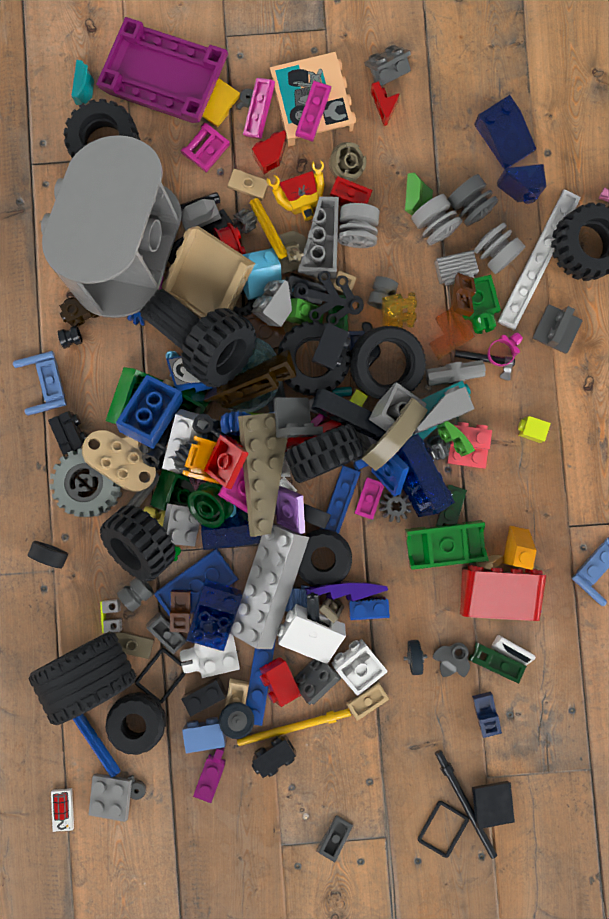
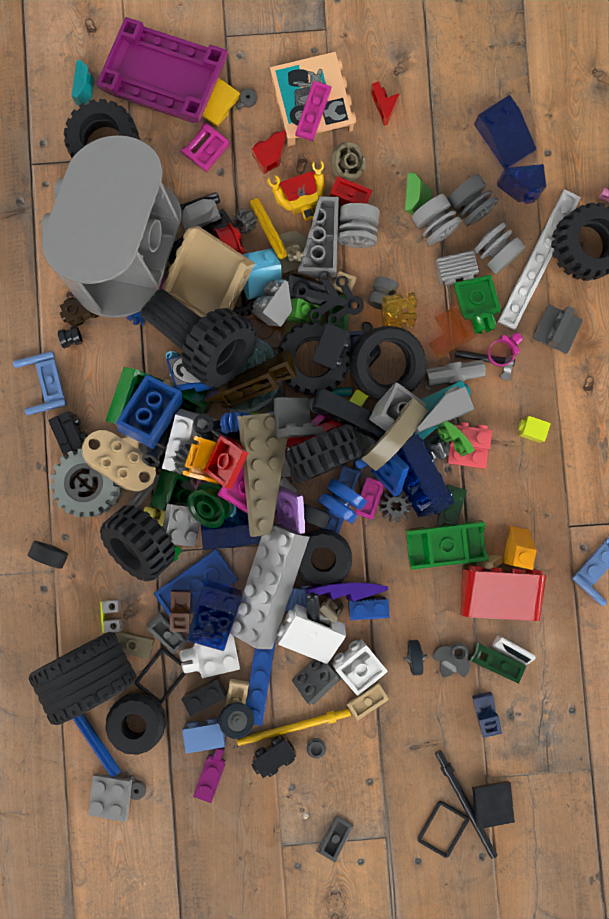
tile [51,788,74,832] -> none
dark grey wheel [117,577,155,612] -> none
tan plate [228,169,269,200] -> none
dark pink tile [243,78,275,139] -> none
red brick [259,657,301,707] -> none
dark grey bracket [364,45,411,86] -> none
reddish brown slope [453,273,476,317] -> none
none -> dark grey plate [306,738,326,759]
none -> blue wheel [317,478,368,524]

